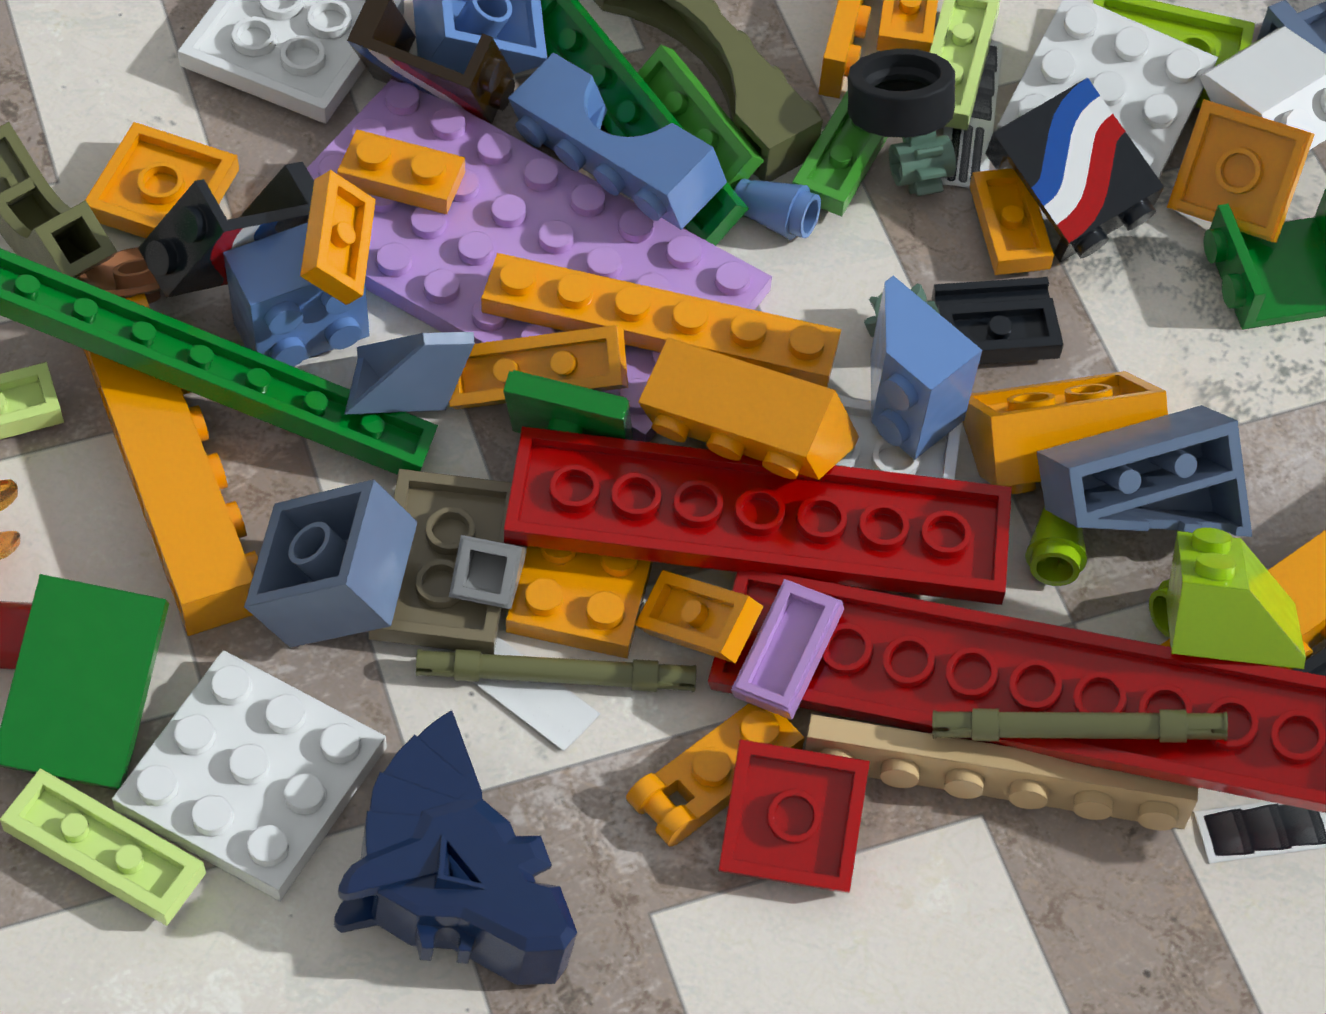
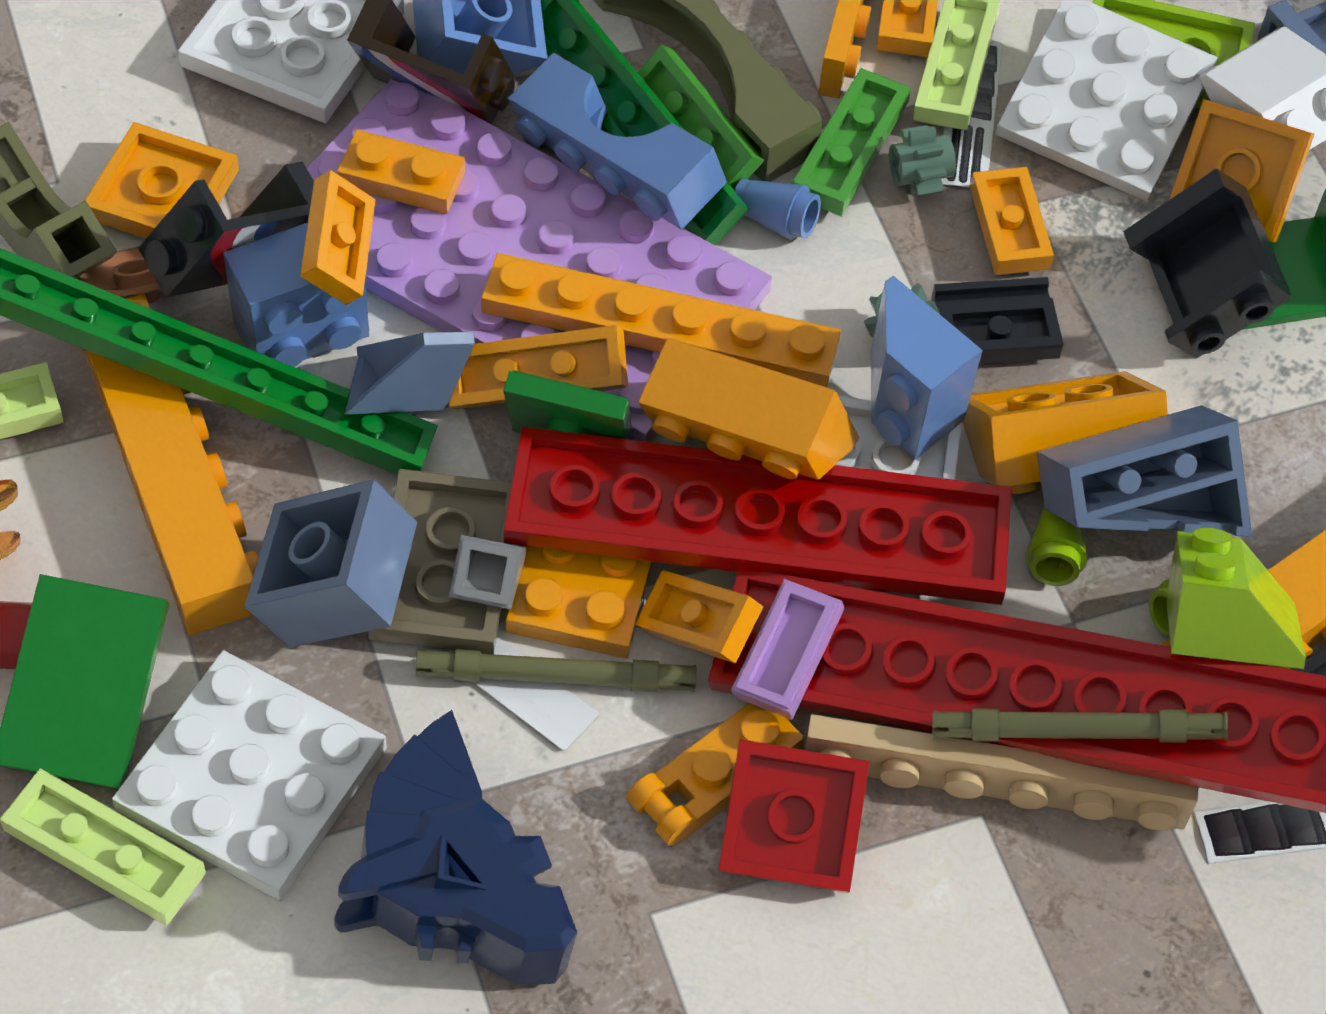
black tyre [848,49,955,138] -> none
panel [985,77,1164,262] -> none
none -> black panel [1123,168,1292,358]

